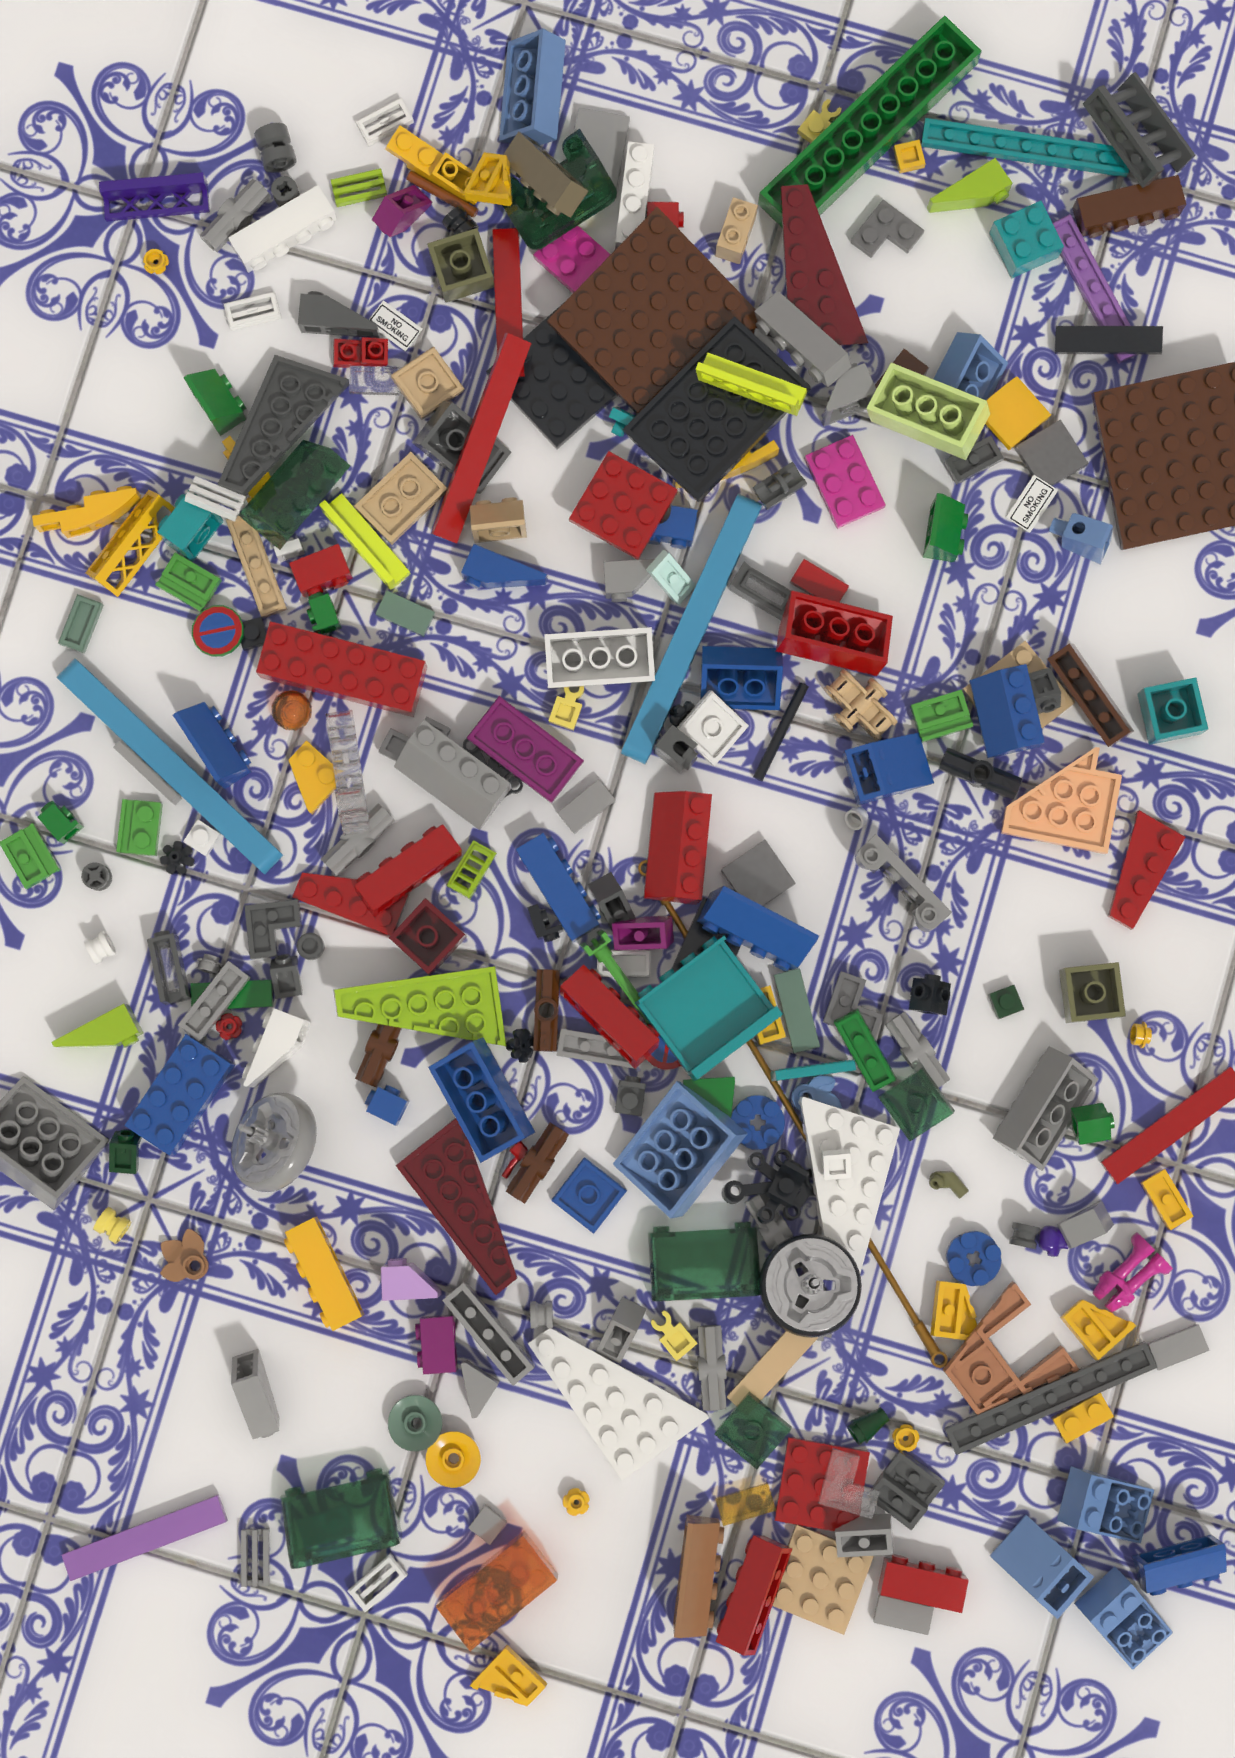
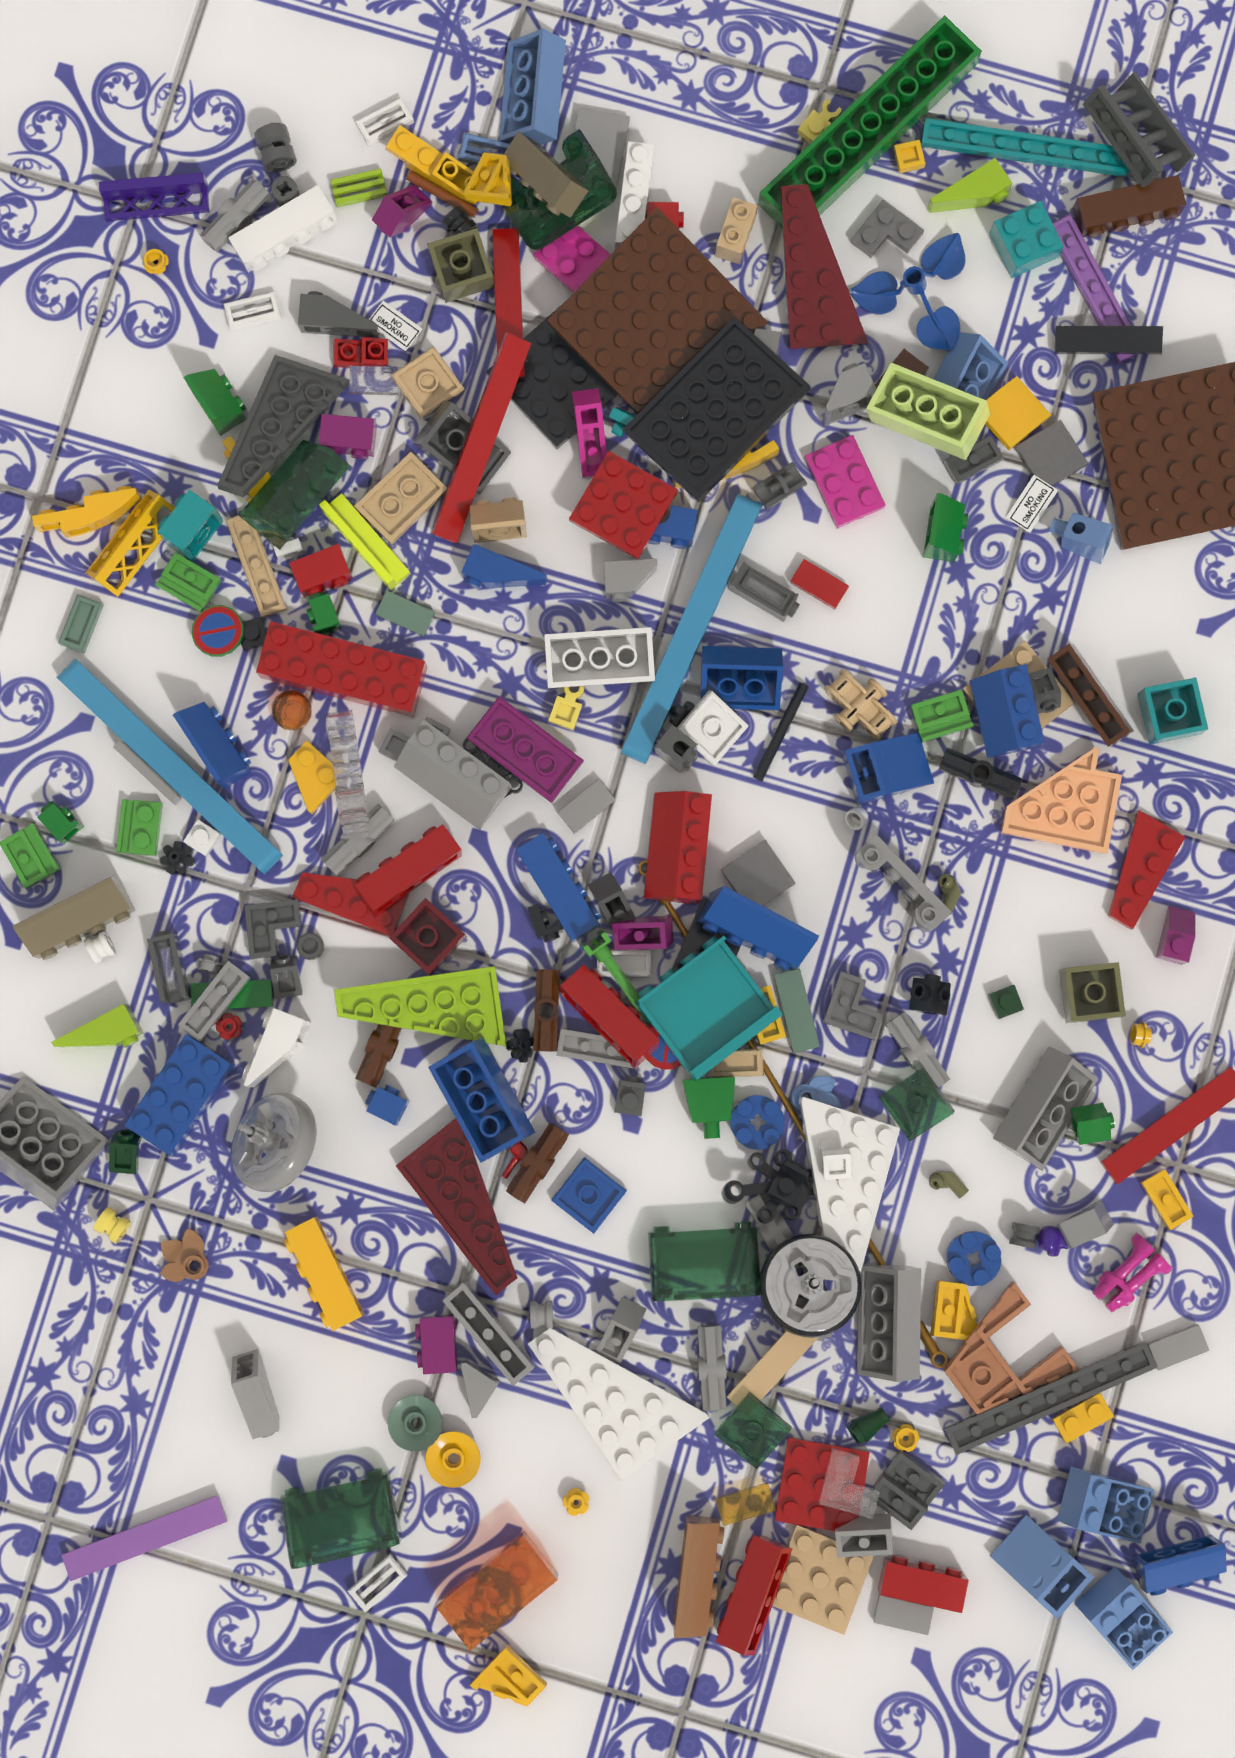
dark grey wheel [81,862,112,891] -> none
white tile [185,476,246,522] -> none
light grey tile [241,1528,270,1587] -> none
lavender slope [381,1258,442,1301] -> none
lime slope [446,840,497,900] -> none
light grey tile [468,1504,507,1545] -> none
medium blue slope [613,1081,748,1219] -> none
light aqua plate [646,550,696,605] -> none
light yellow plate [651,1310,698,1361] -> none
neon yellow fence [696,353,807,416] -> none
light grey brick [754,291,851,388] -> none
teal tile [770,1060,856,1081] -> none
red slope [776,591,893,676] -> none
green tile [834,1008,897,1092] -> none
yellow wing [1060,1300,1136,1360] -> none
none -> dark tan slope [12,877,136,960]
none -> magenta brick [318,414,377,459]
none -> medium blue tile [458,133,510,165]
none -> dark pink slope [572,388,607,477]
none -> tan tile [709,1048,764,1078]
none -> blue plant [850,233,966,351]
none -> light grey slope [857,1264,921,1382]
none -> olive arm [938,874,961,915]
none -> magenta slope [1156,906,1195,965]

